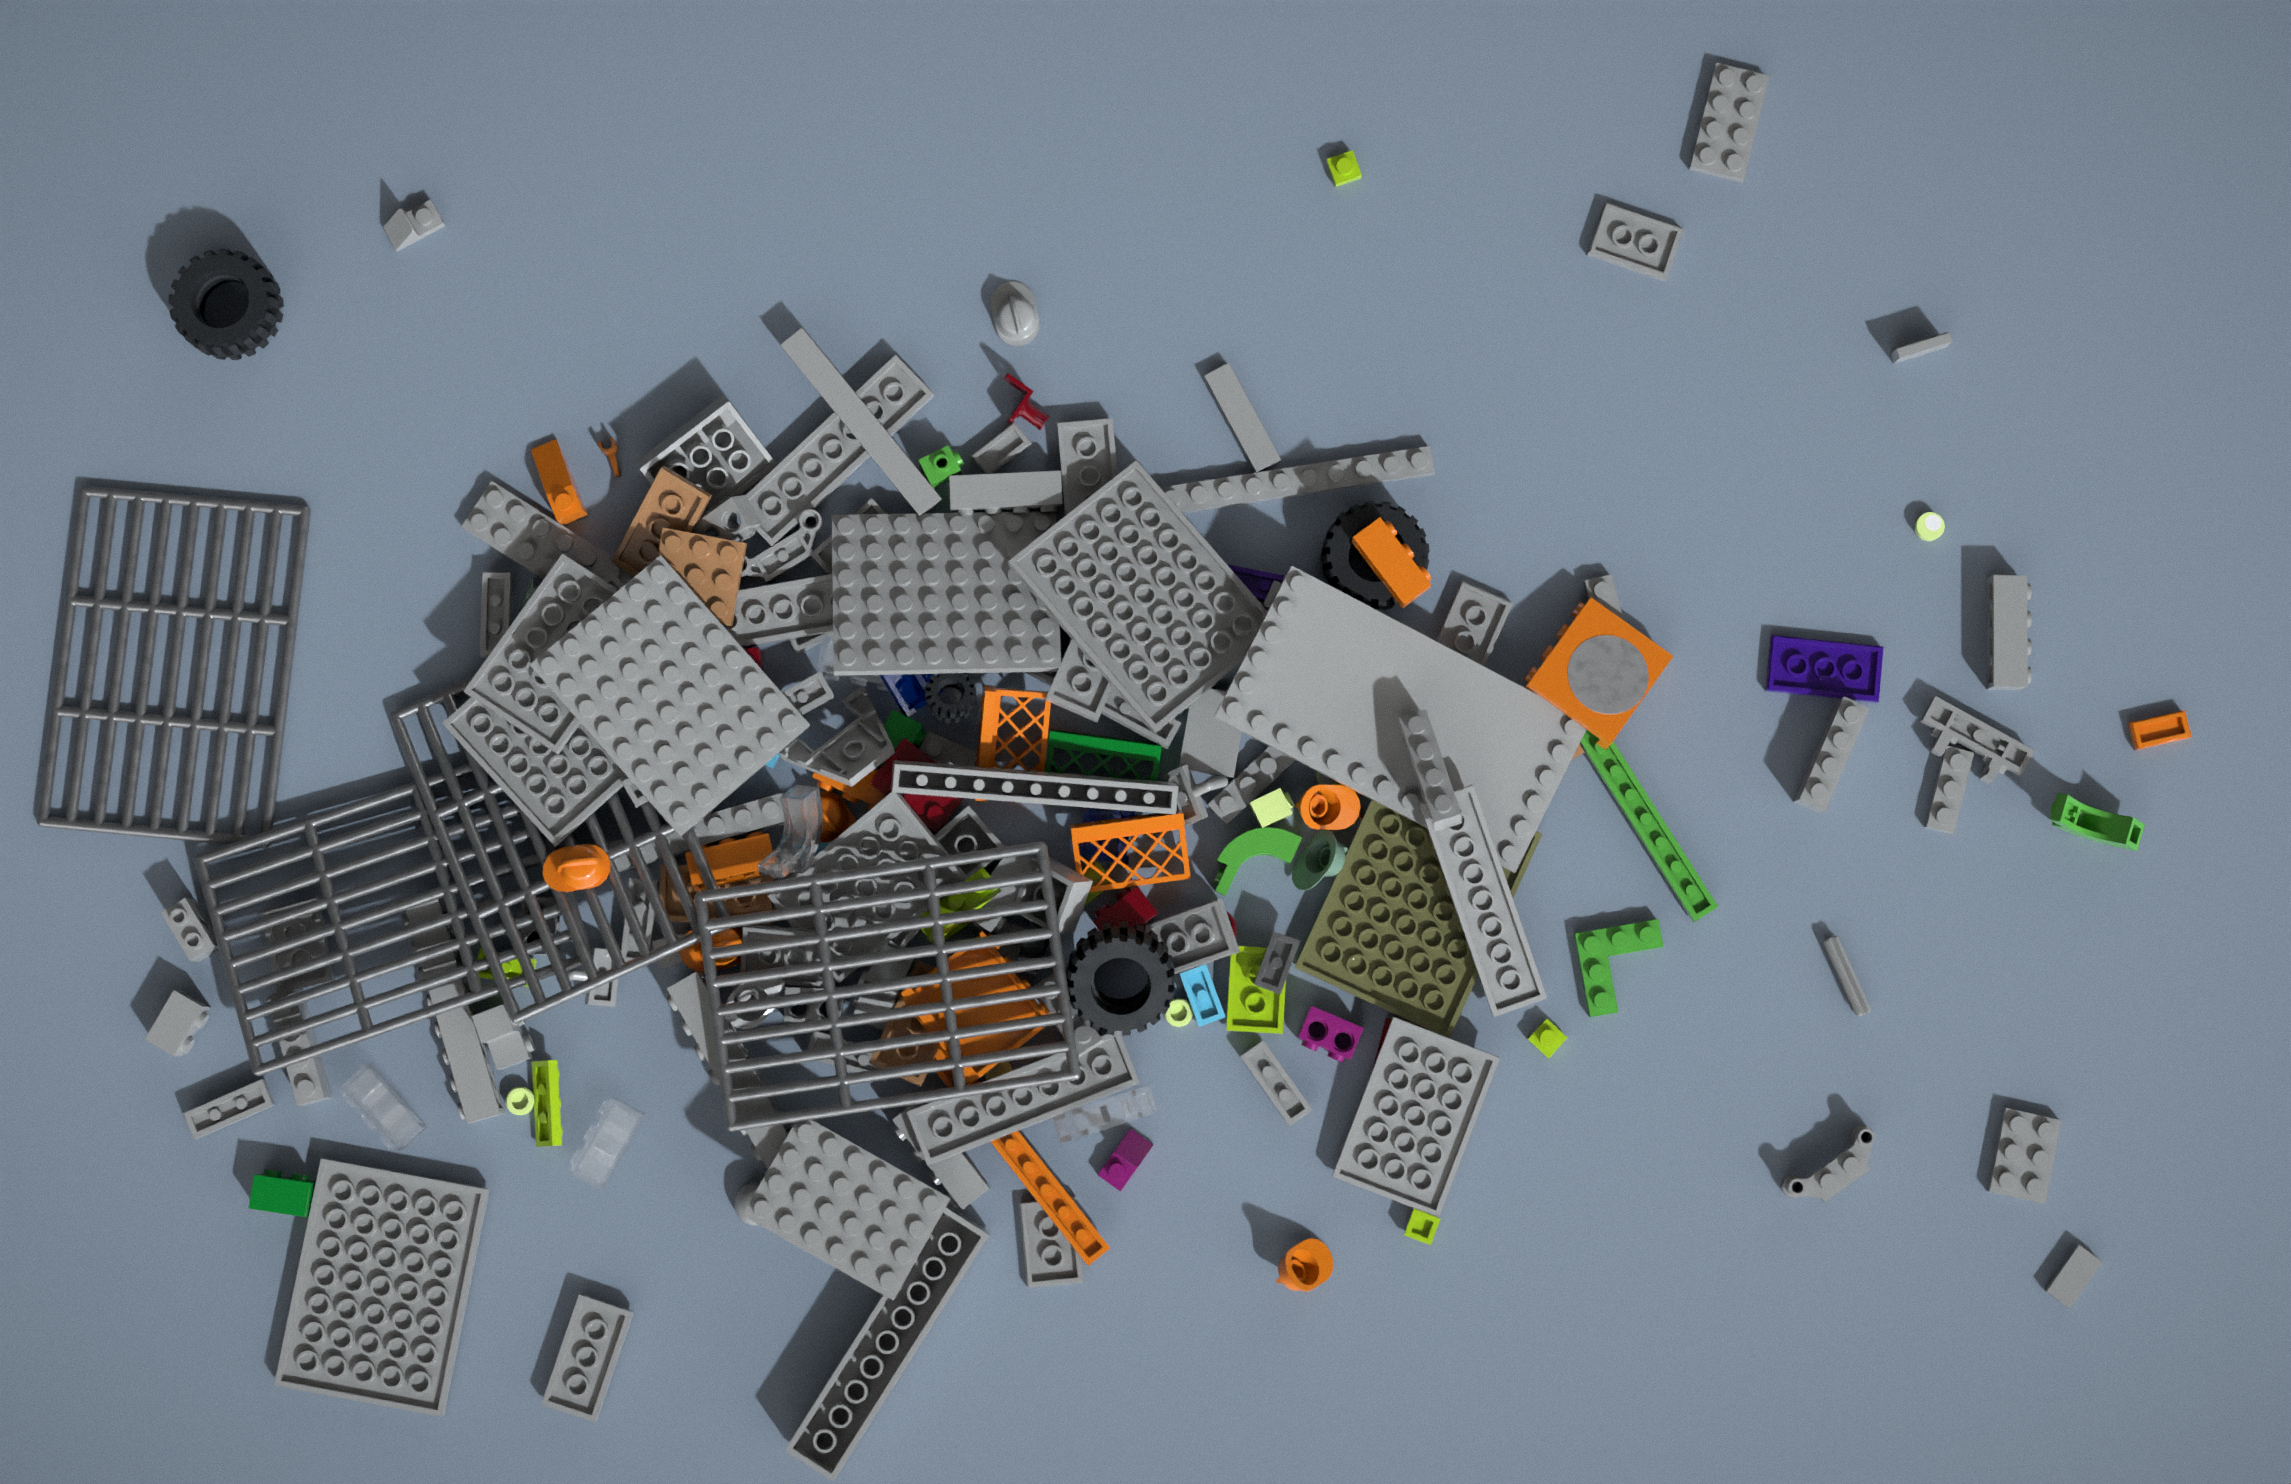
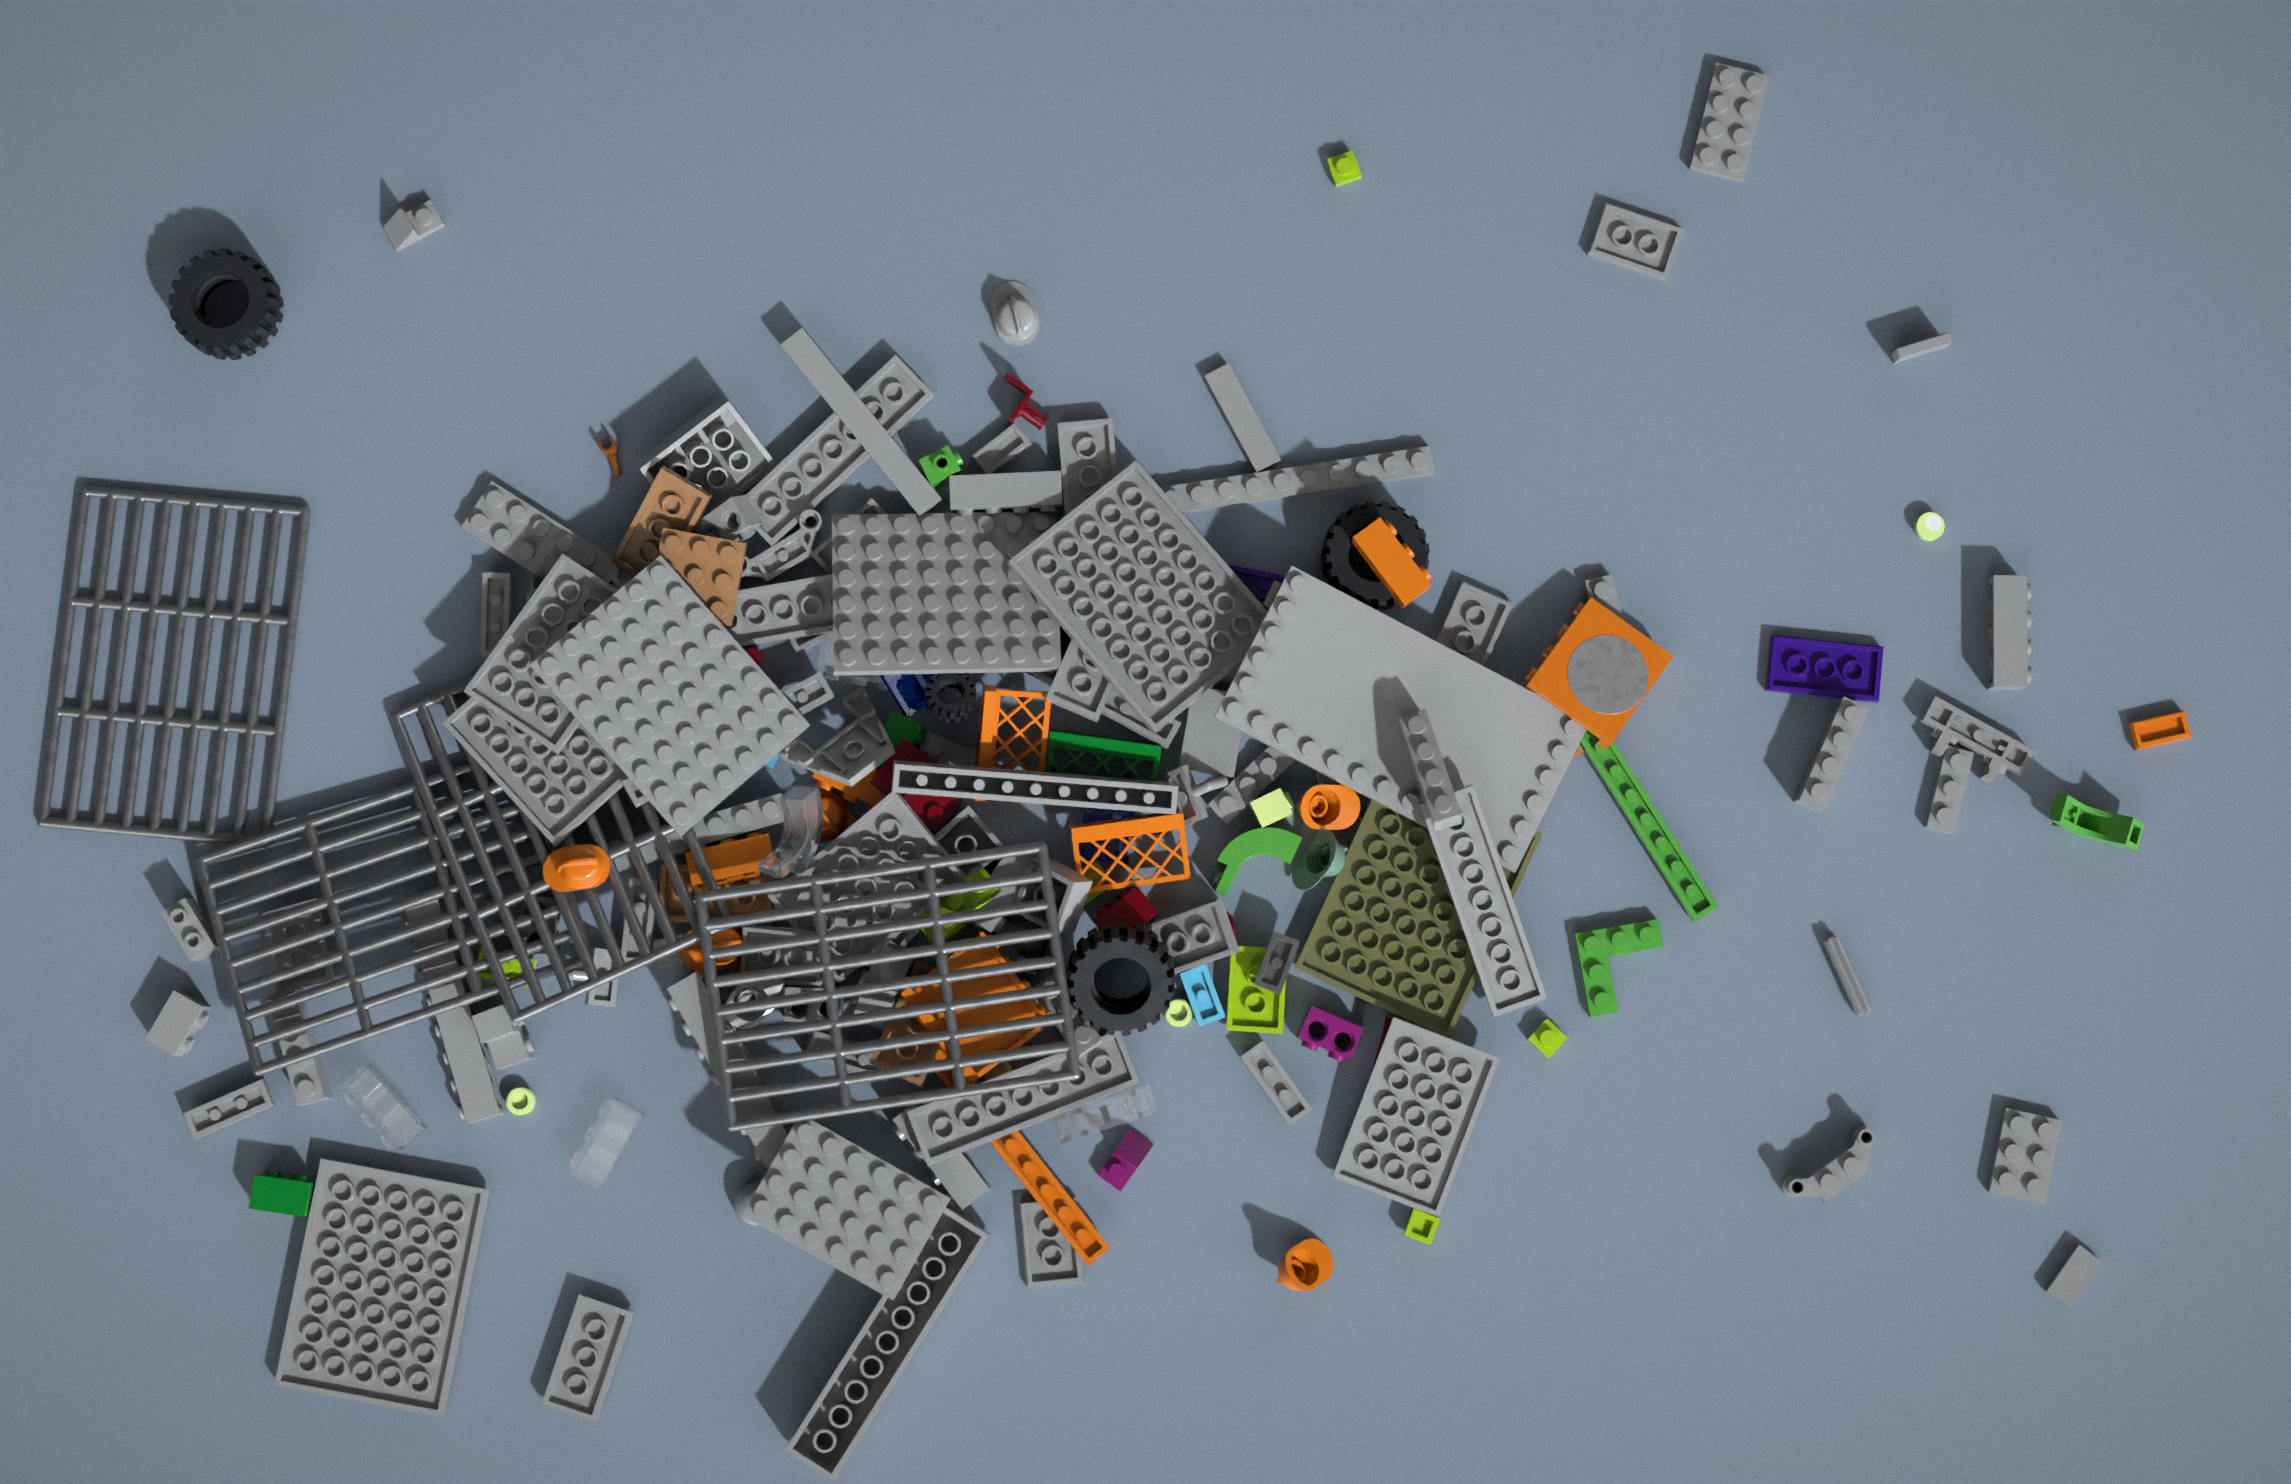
orange slope [531,439,588,526] -> none
lime plate [532,1060,563,1147] -> none

